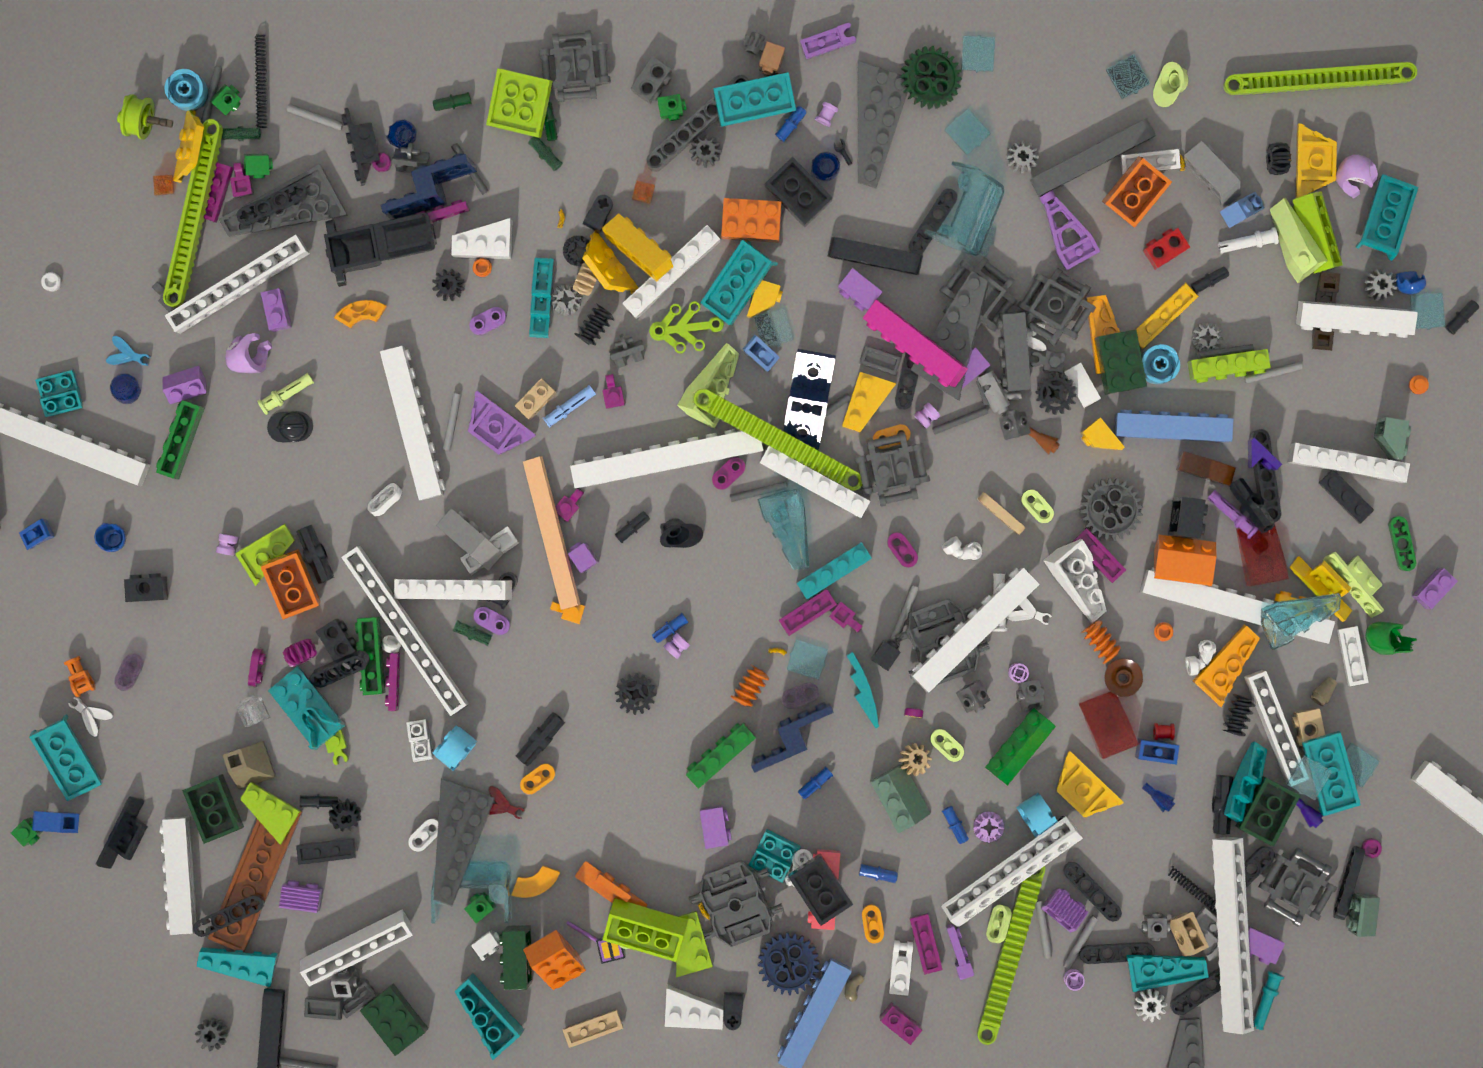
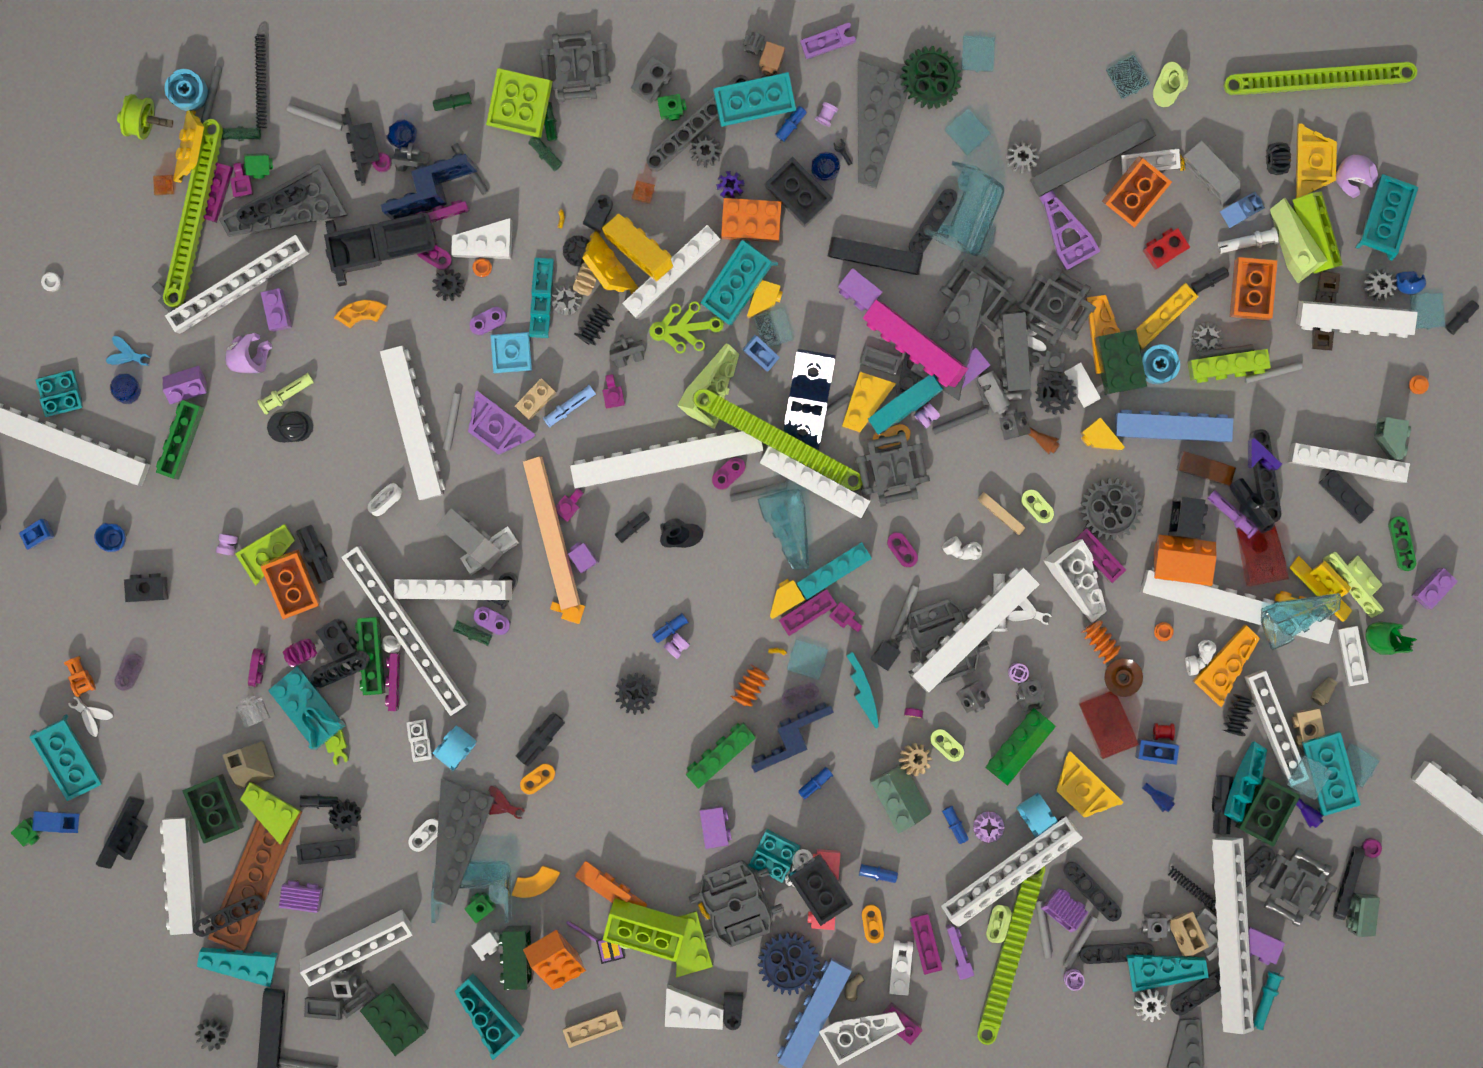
green brick [210,84,241,116] -> none
none -> magenta plate [417,245,452,270]
none -> medium azure tile [491,332,532,374]
none -> dark purple piece [716,171,745,199]
none -> yellow slope [770,579,805,619]
none -> white wedge [819,1012,905,1065]
none -> teal slope [868,375,944,435]
none -> orange brick [1230,257,1277,320]

